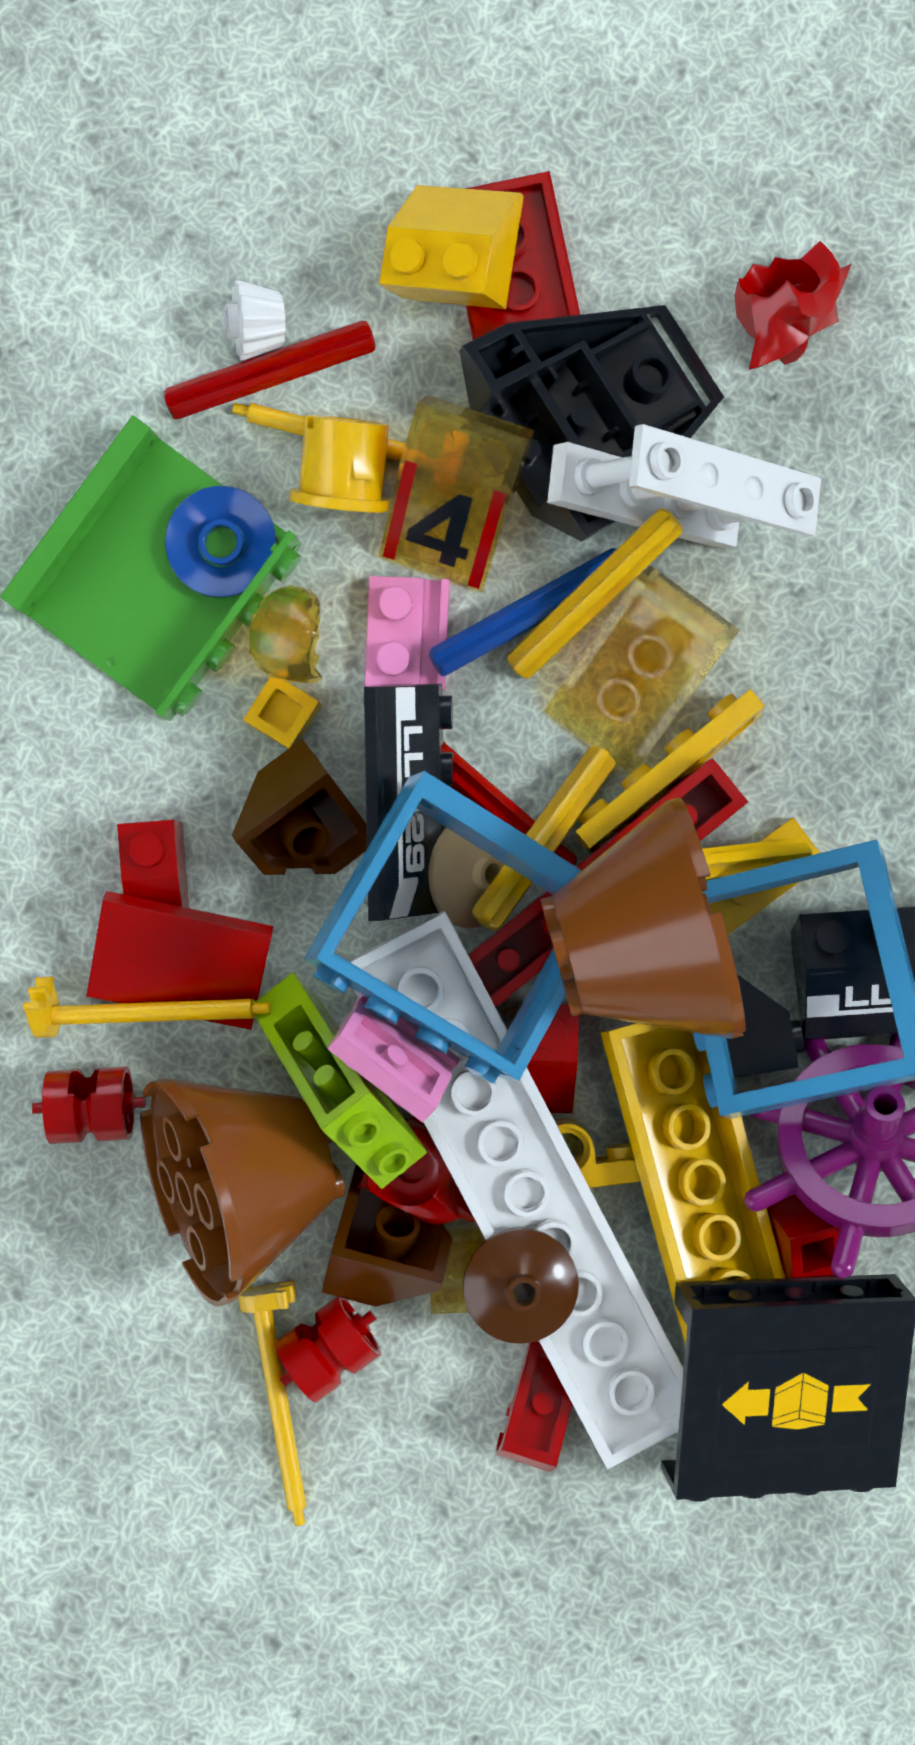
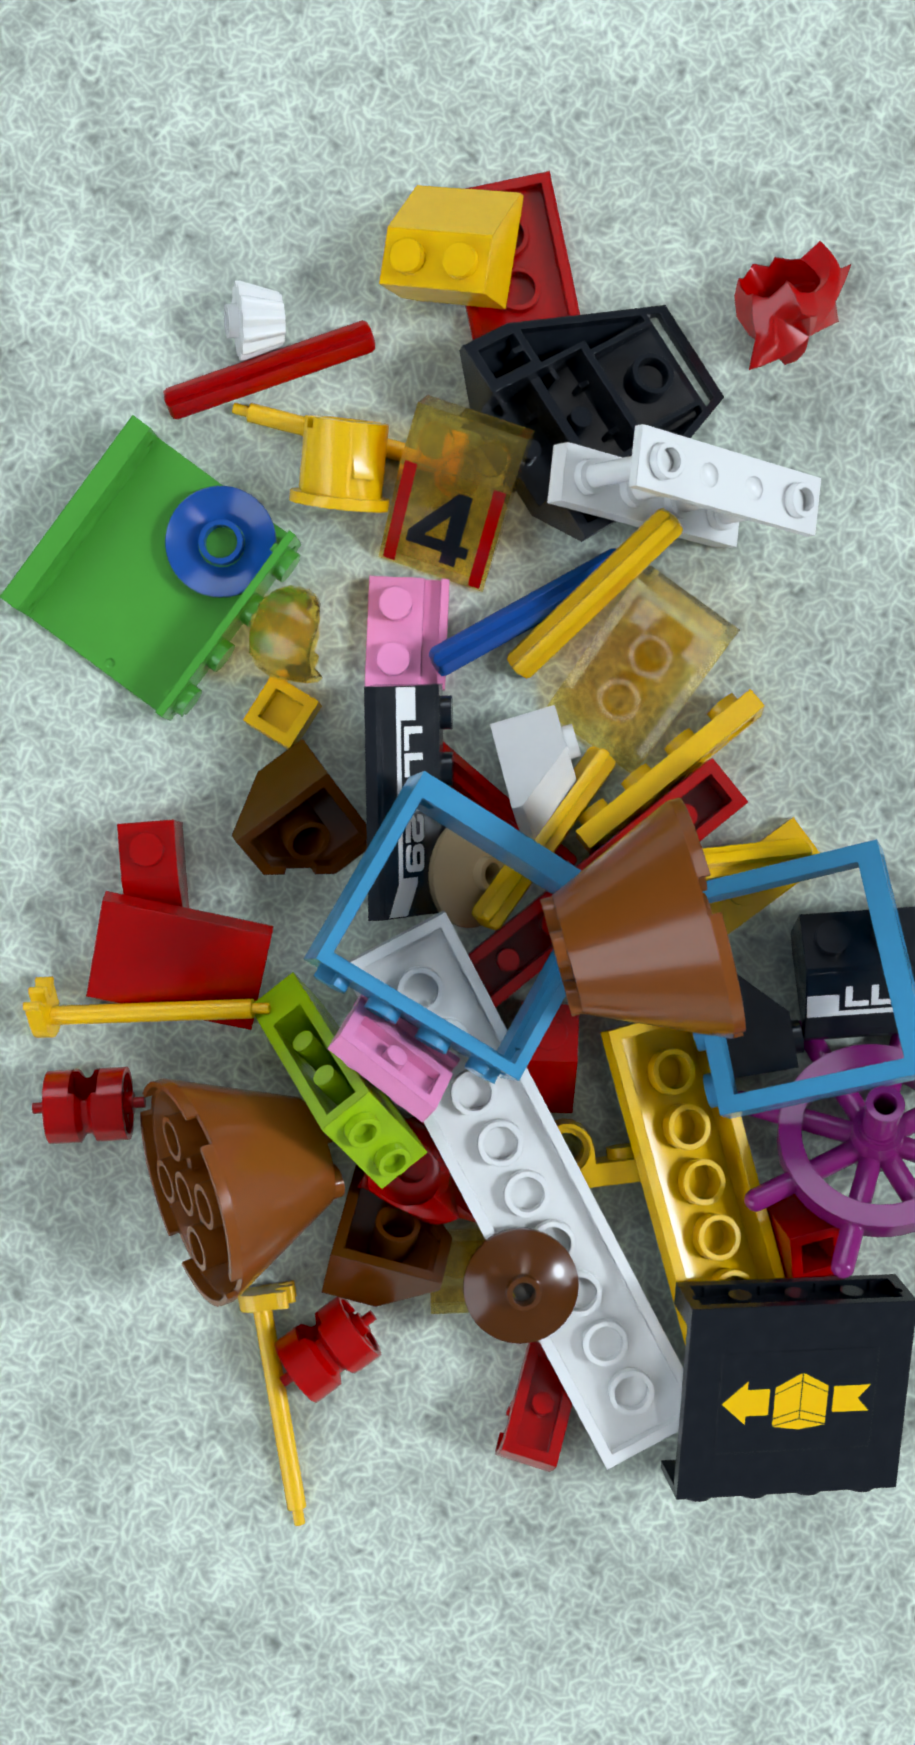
none -> white slope [490,705,581,840]

